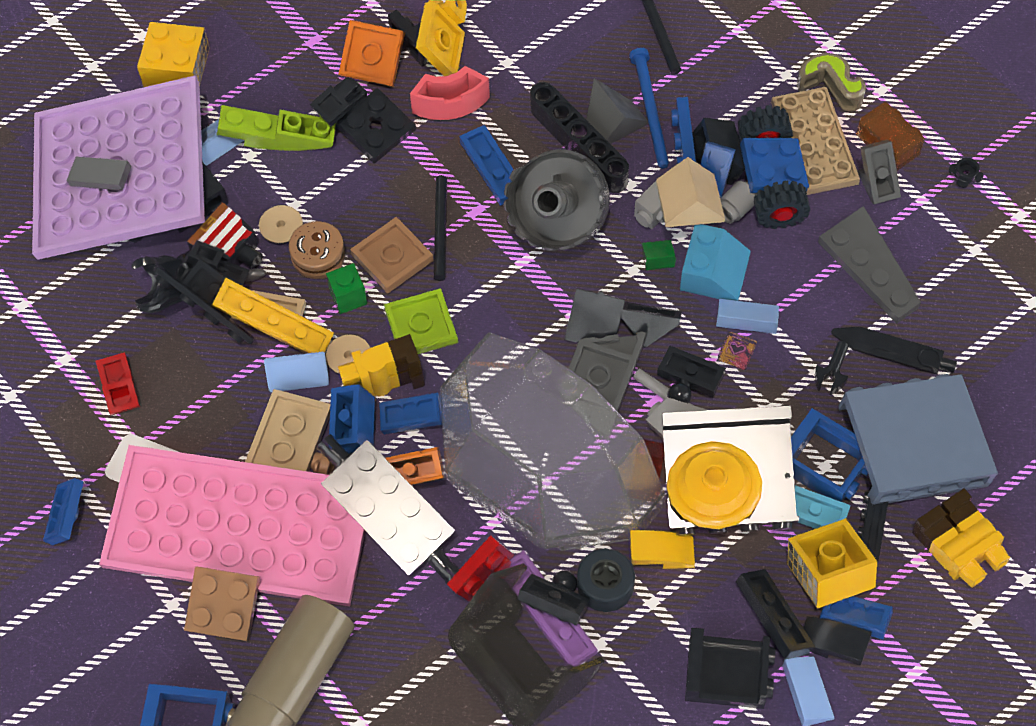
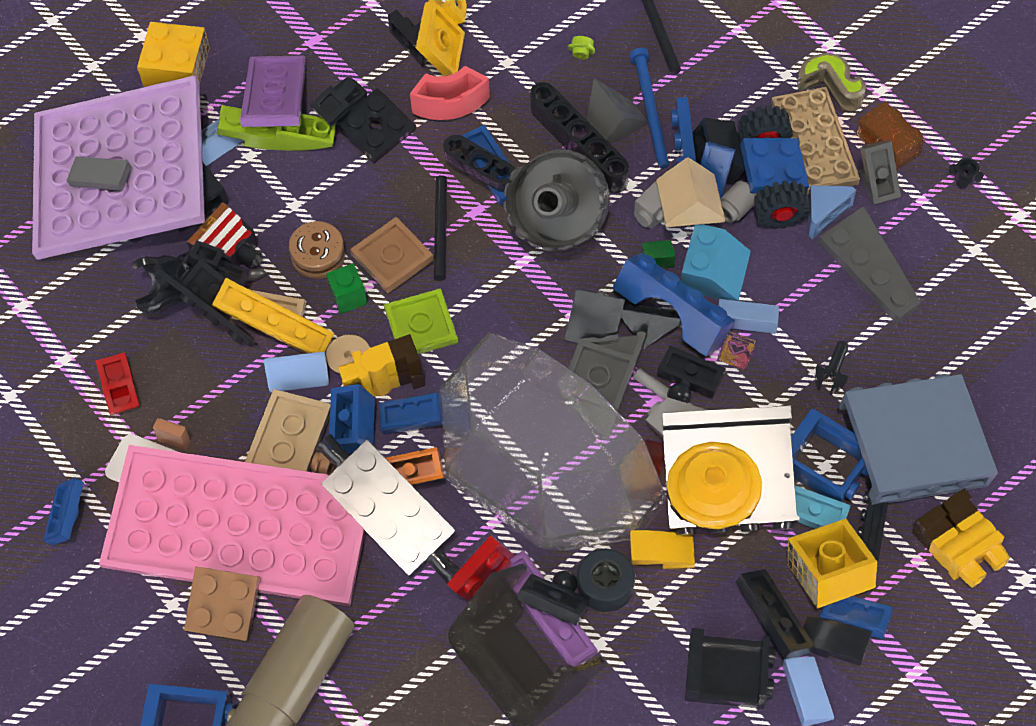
tan piece [259,205,303,243] -> none
orange tile [338,20,405,87] -> none
black piece [831,327,957,375] -> none
none -> nougat tile [153,418,190,450]
none -> medium lavender tile [240,55,306,127]
none -> black beam [443,135,515,192]
none -> lime plate [568,36,595,59]
none -> blue arch [612,253,735,356]
none -> medium blue slope [808,185,856,240]

